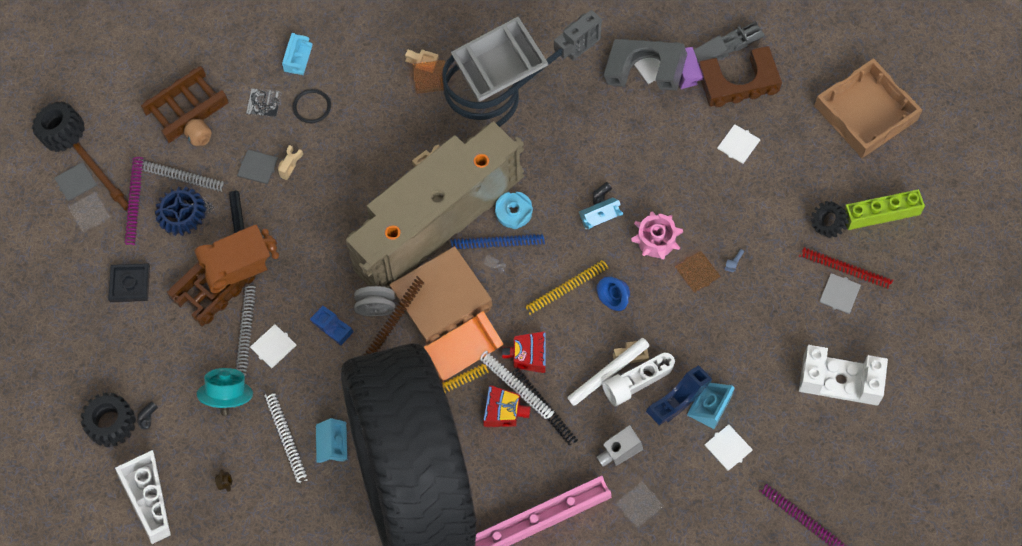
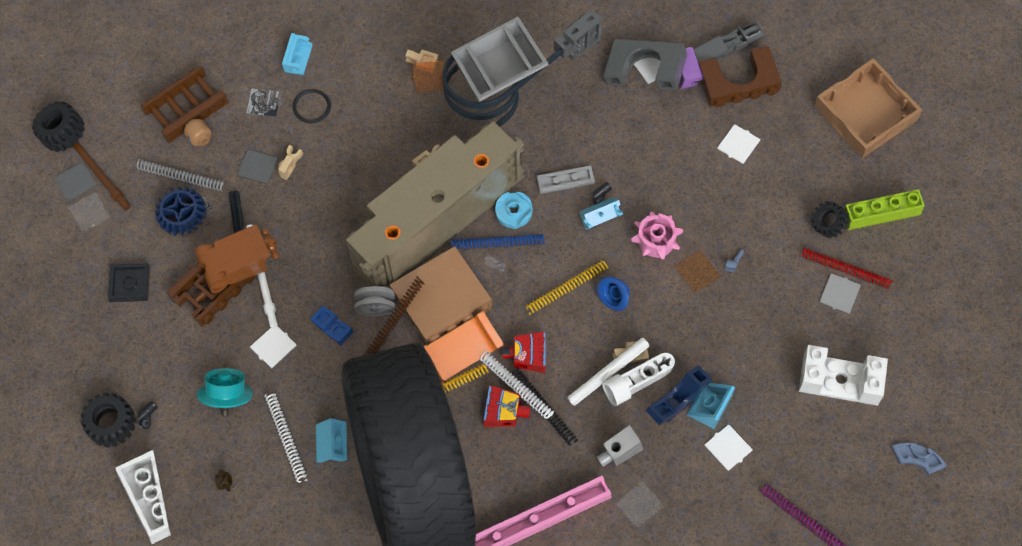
magenta piece [124,157,144,245] -> none
light grey piece [236,286,256,376] -> none
none -> white bar [246,224,278,327]
none -> light grey tile [536,165,595,194]
none -> sand blue tile [891,443,947,475]

